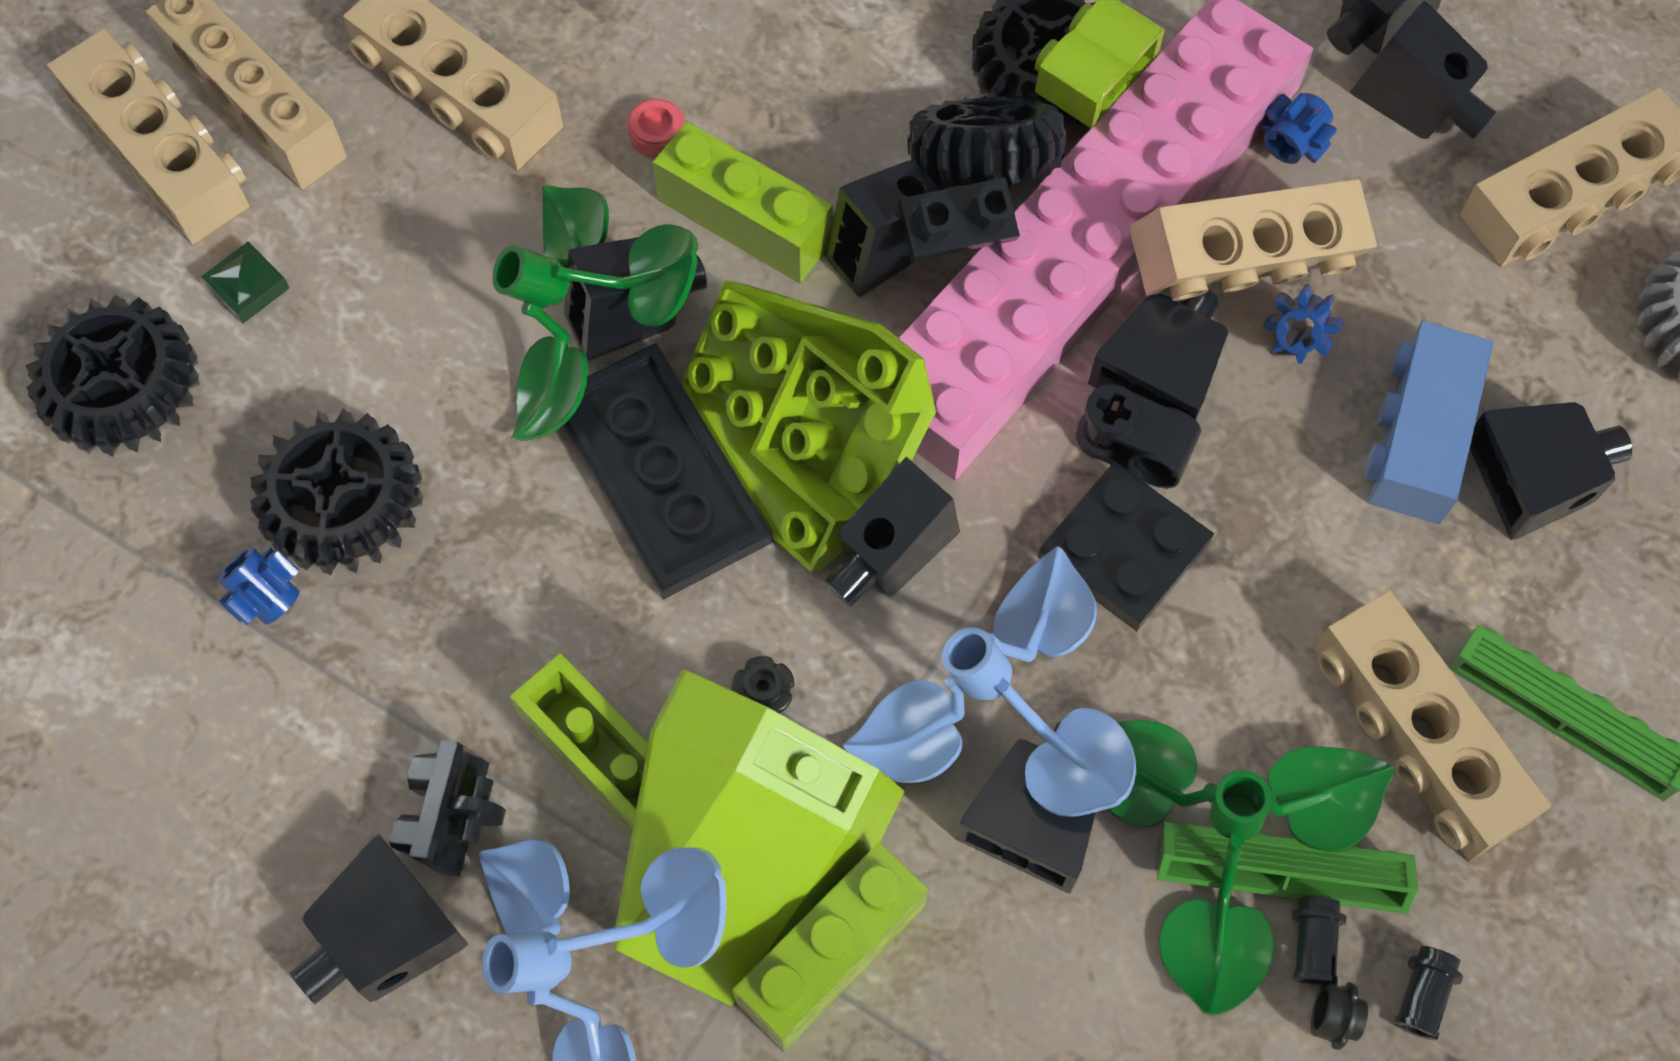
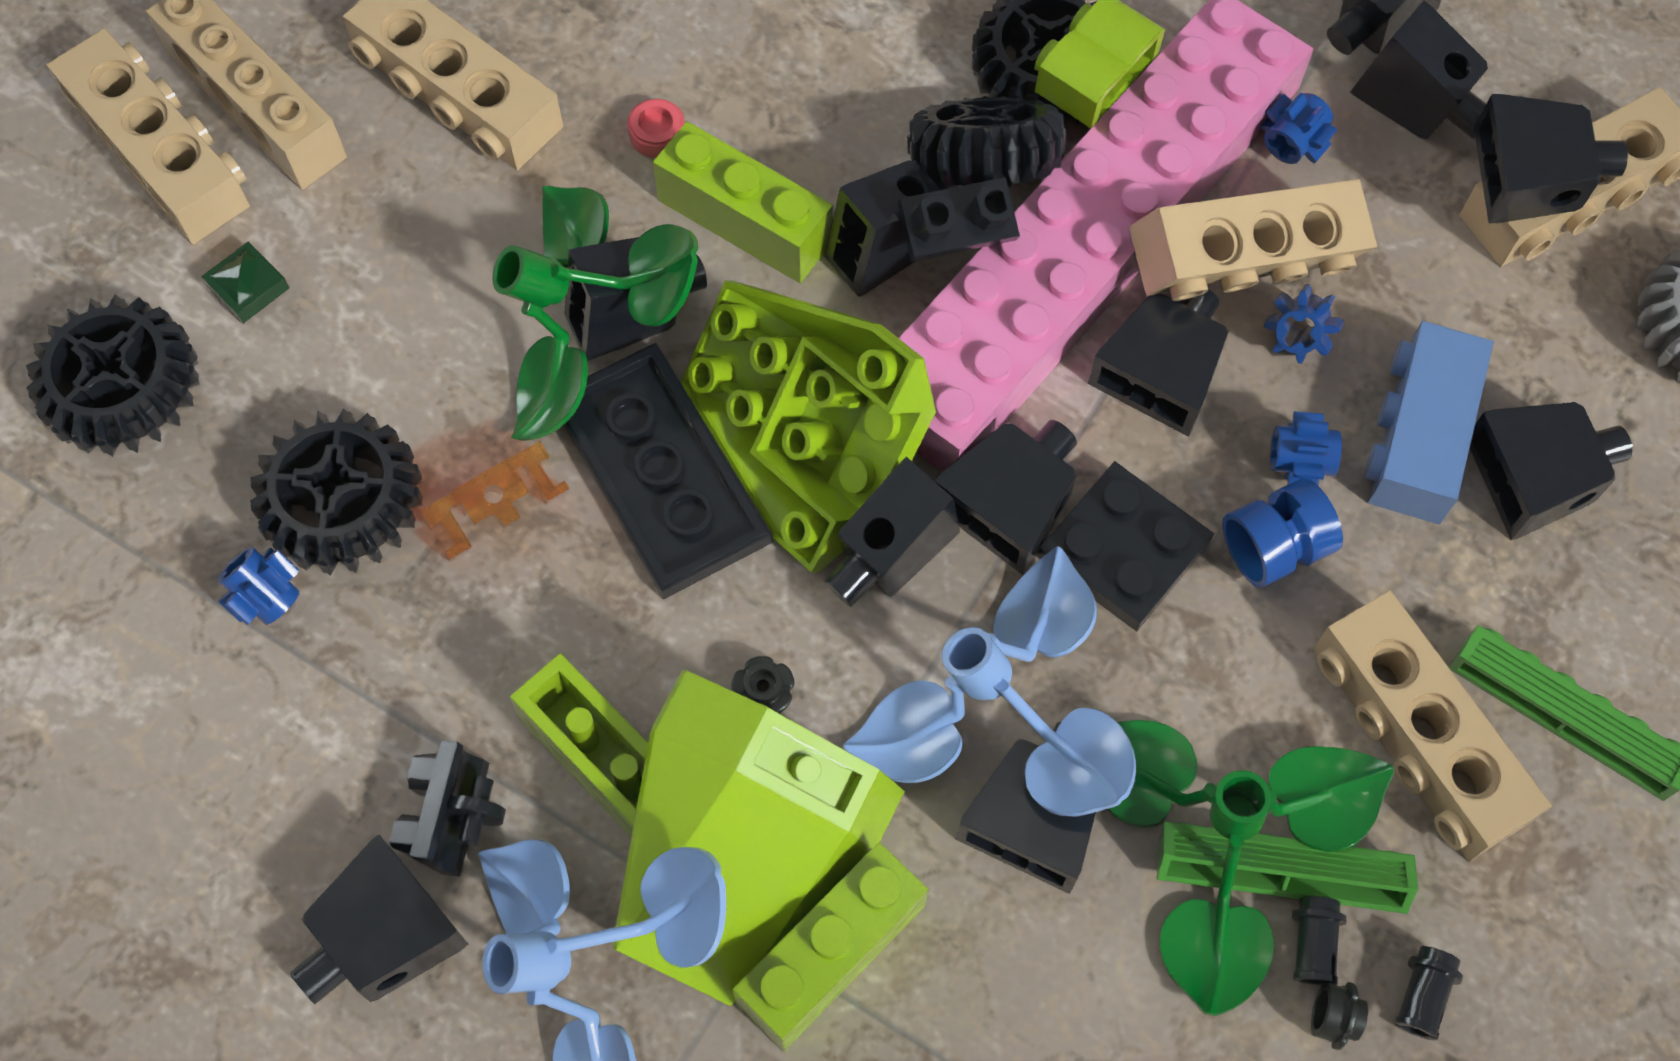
black piece [1075,384,1201,489] -> none
none -> clear orange piece [420,441,570,562]
none -> black torso [934,420,1077,575]
none -> blue wheel [1222,478,1343,588]
none -> blue gear [1270,411,1342,485]
none -> black torso [1474,94,1628,223]

